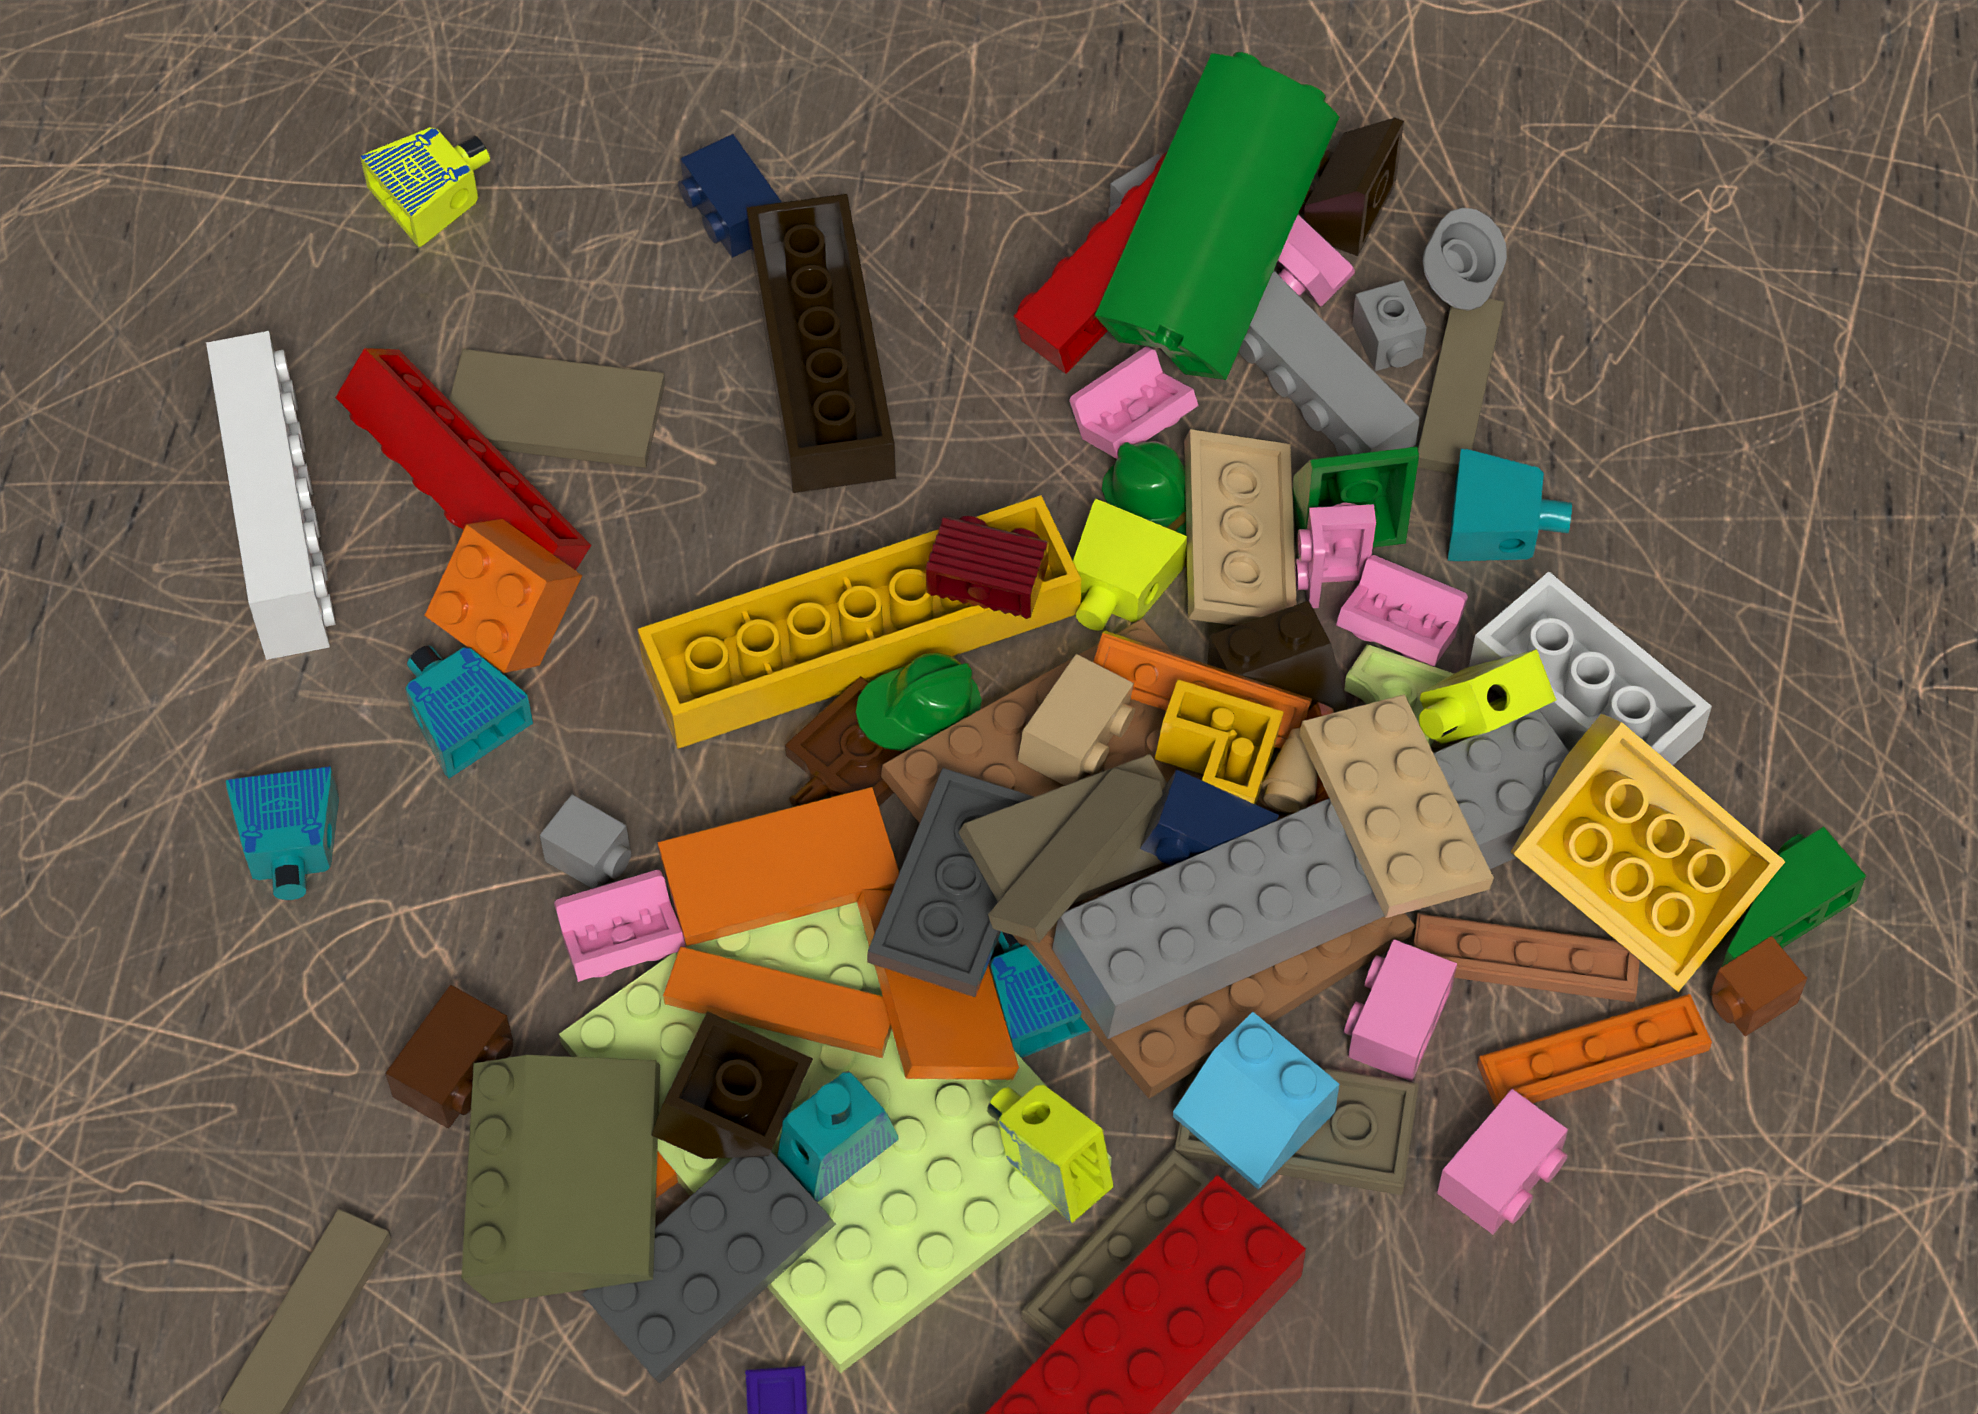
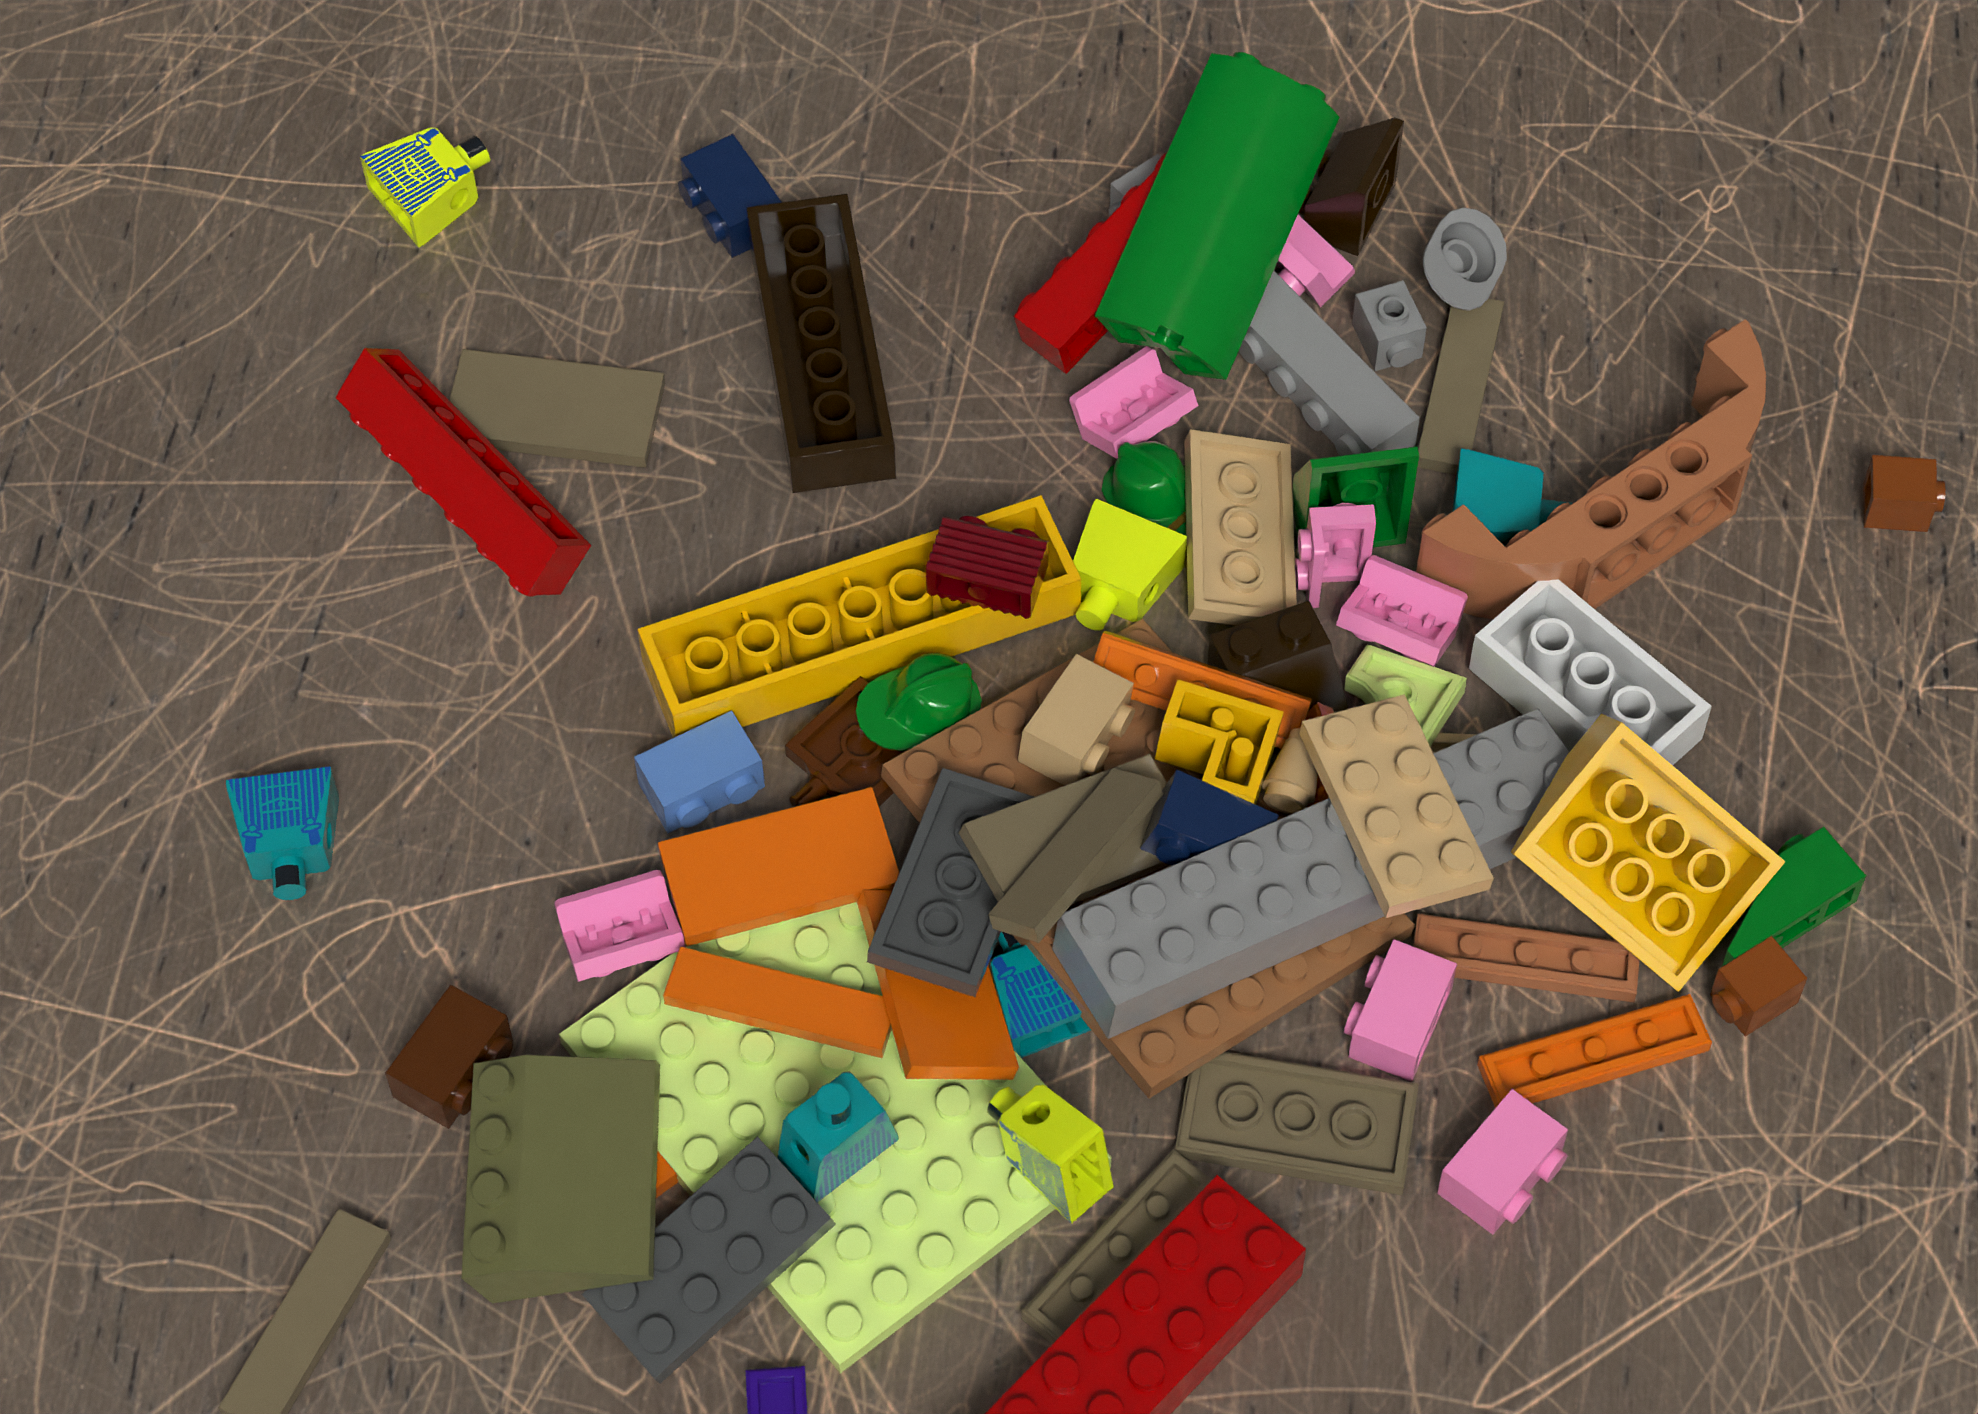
white brick [206,331,336,660] -> none
teal torso [405,645,533,779] -> none
orange brick [424,519,583,673] -> none
light grey brick [540,794,631,889] -> none
dark brown slope [651,1011,813,1159] -> none
medium azure slope [1173,1012,1340,1190] -> none
neon yellow torso [1419,649,1556,744] -> none
none -> medium blue brick [634,710,765,833]
none -> nougat slope [1416,319,1766,619]
none -> dark orange brick [1863,455,1946,532]

